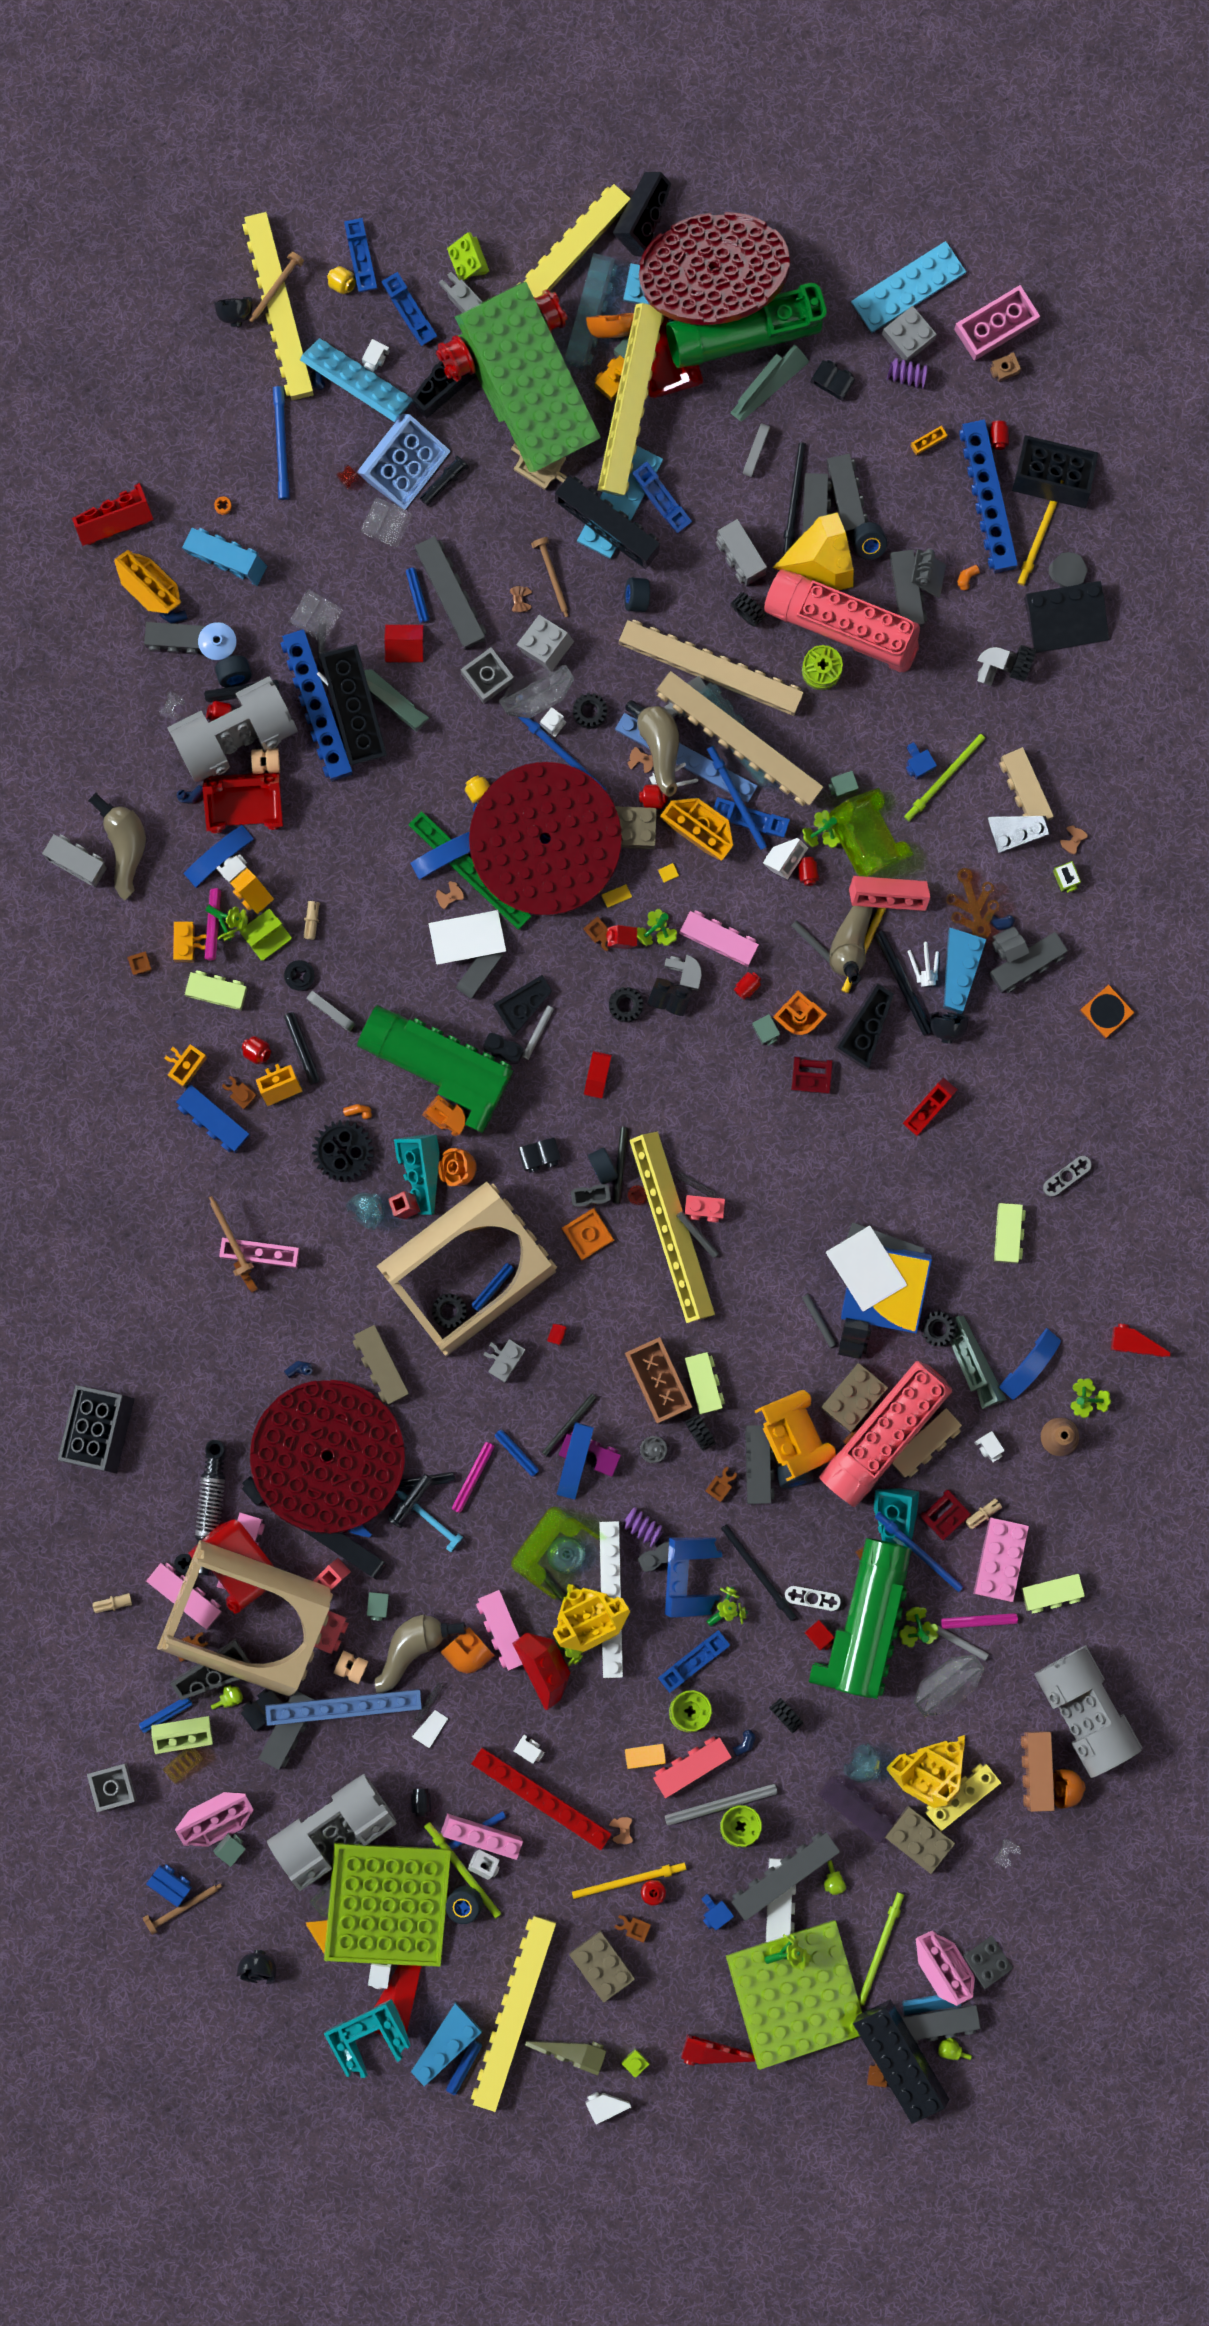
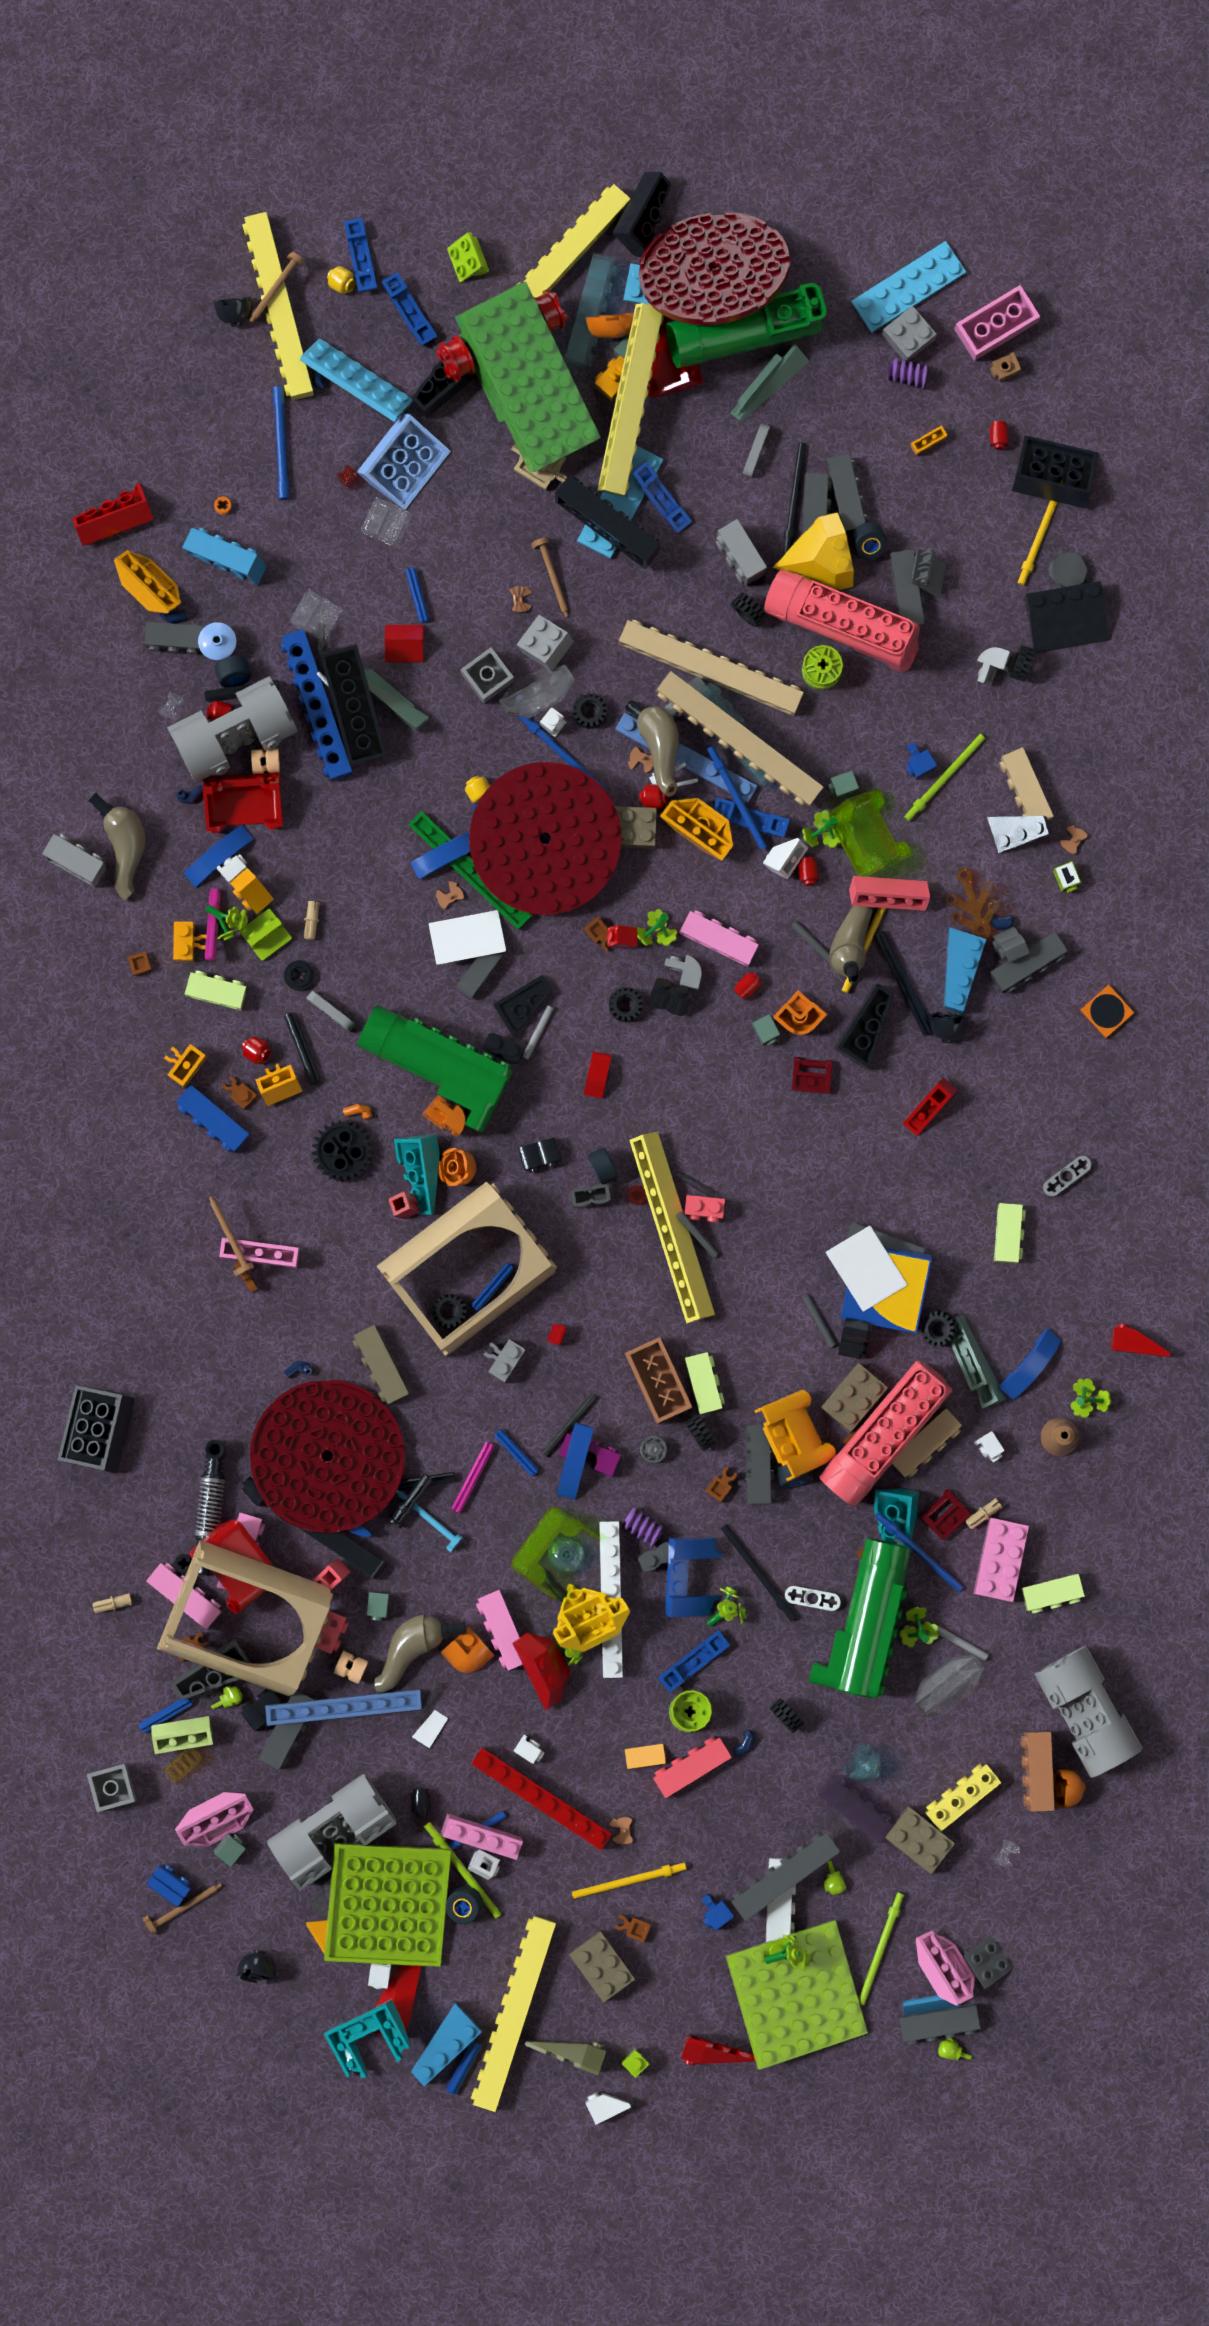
clear light blue cylinder [346,1192,385,1230] -> none
white brick [362,339,390,372] -> none
dark grey brick [415,536,487,650] -> none
black pin [419,456,469,506] -> none
light grey hinge [438,272,482,313] -> none
orange tile [562,1208,614,1260] -> none
yellow sticker [602,863,679,907] -> none
pearl dark grey bar [613,1127,628,1204] -> none
black wheel [624,577,650,612] -> none
red head [641,1879,666,1906] -> none
light grey axle [665,1784,777,1825] -> none
lime wheel [720,1805,762,1847] -> none
red brick [804,1620,835,1650] -> none
black brick [810,360,855,401] -> none
black brick [853,1999,950,2124] -> none
dark orange plate [867,2059,887,2088] -> none
yellow wedge [886,1735,965,1808] -> none
white plant [908,942,939,987] -> none
dark pink axle [941,1613,1018,1629] -> none
orange arm [957,565,980,590] -> none
blue brick [959,419,1018,573] -> none

